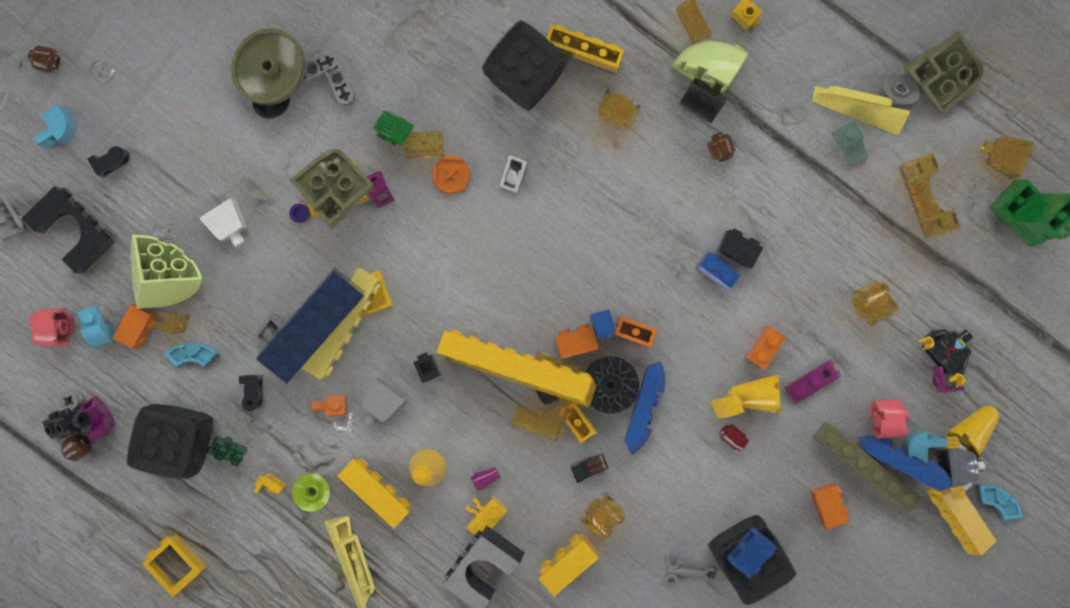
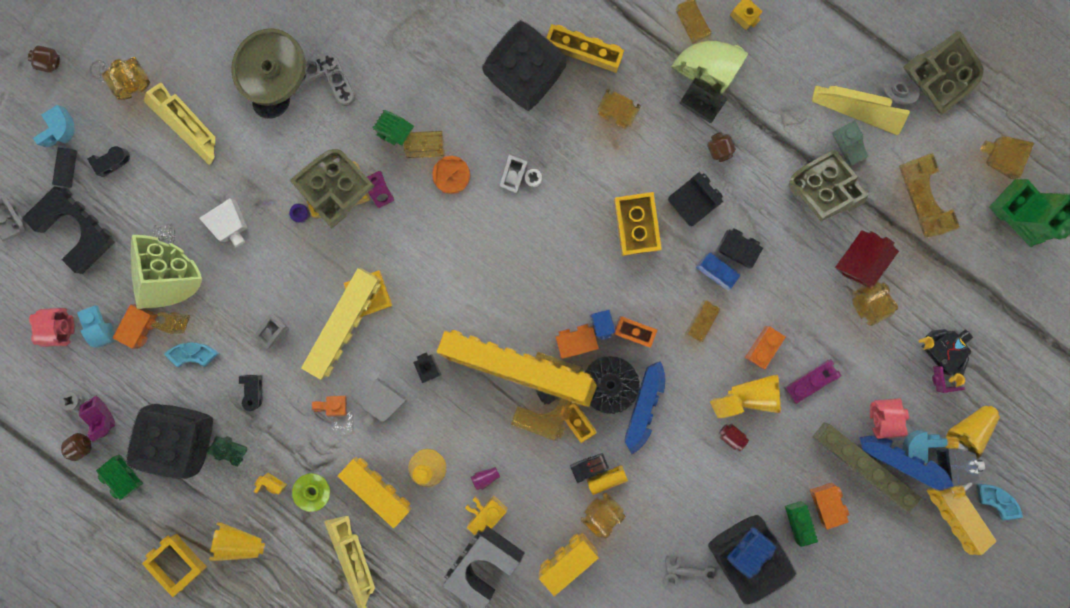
black brick [42,408,91,439] -> none
dark blue brick [256,267,365,384] -> none
none -> black slope [52,147,77,188]
none -> green brick [96,454,143,501]
none -> clear yellow brick [101,57,150,100]
none -> light yellow wedge [144,82,215,165]
none -> yellow cone [209,522,265,561]
none -> white bush [525,169,542,187]
none -> yellow brick [587,465,628,495]
none -> yellow brick [614,192,662,256]
none -> black bracket [668,172,724,227]
none -> clear yellow hinge [685,300,720,343]
none -> green brick [785,501,819,547]
none -> olive slope [789,149,868,222]
none -> dark red brick [835,230,899,289]

